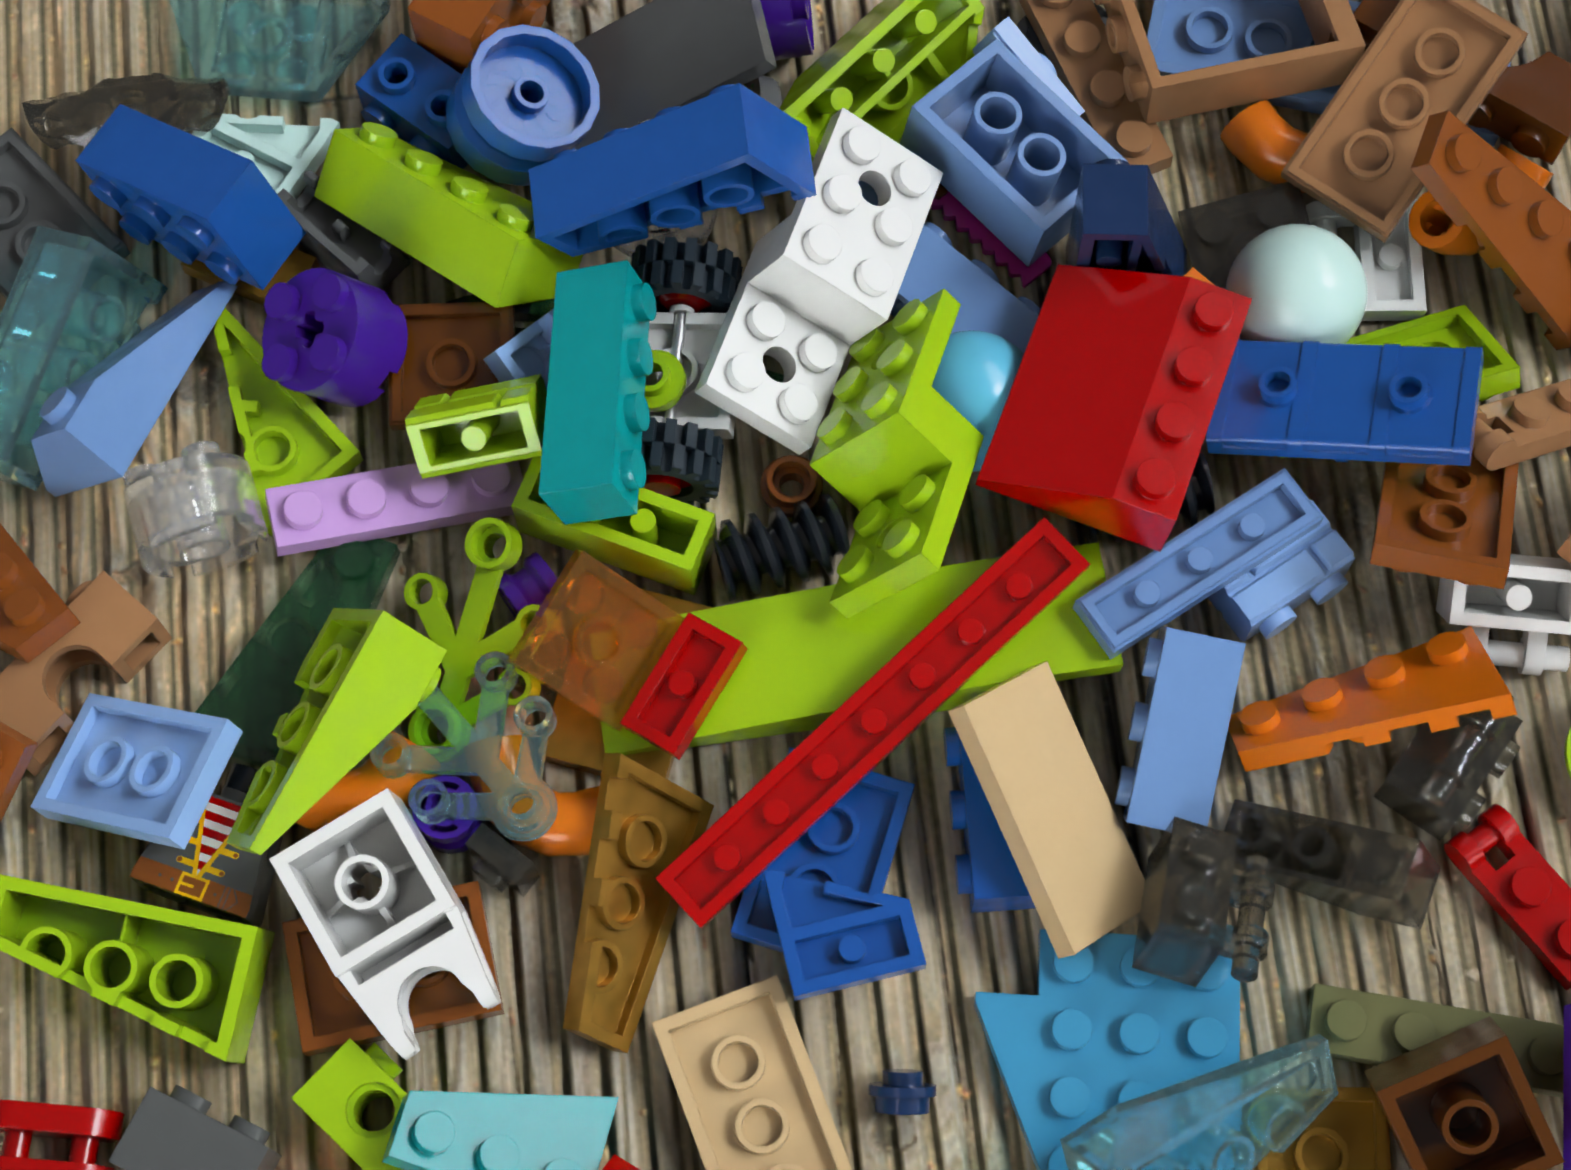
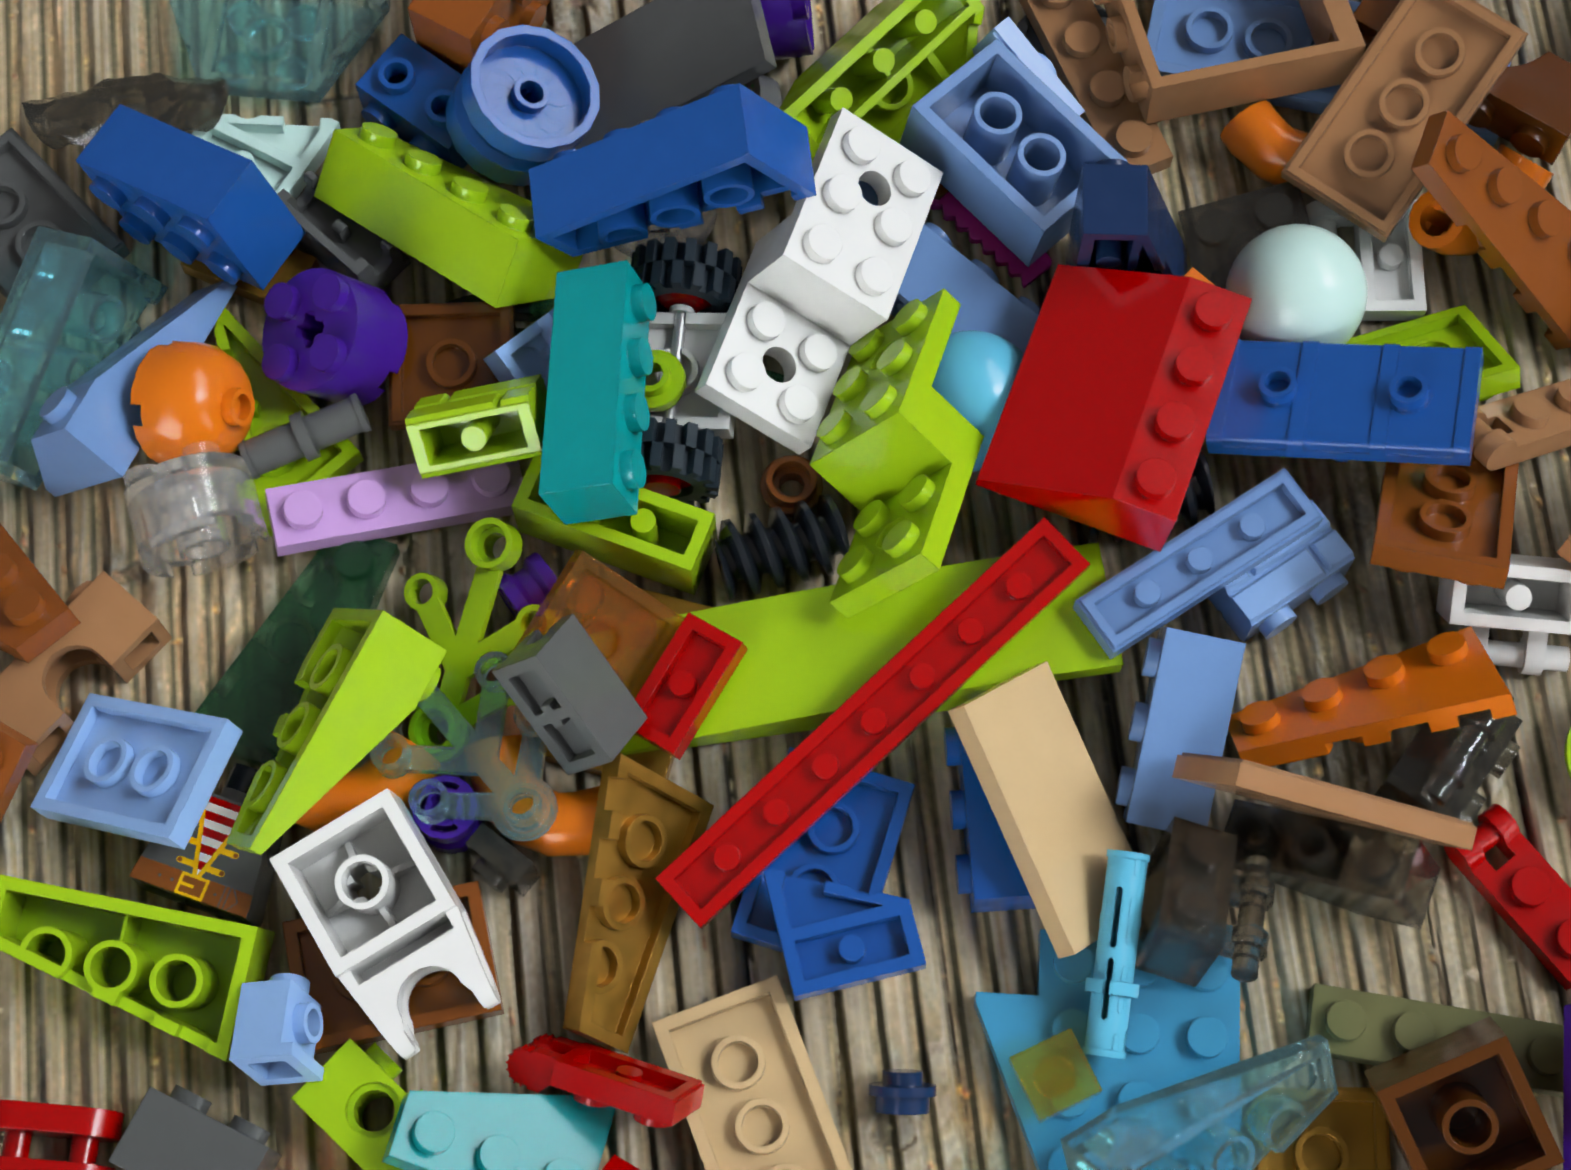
none -> orange cylinder [130,341,255,467]
none -> light blue brick [229,973,324,1086]
none -> dark grey pin [238,393,372,479]
none -> dark grey hinge [492,613,648,775]
none -> red hinge [506,1033,705,1128]
none -> clear yellow plate [1009,1028,1102,1124]
none -> medium azure pin [1082,849,1150,1059]
none -> medium nougat tile [1172,752,1477,850]

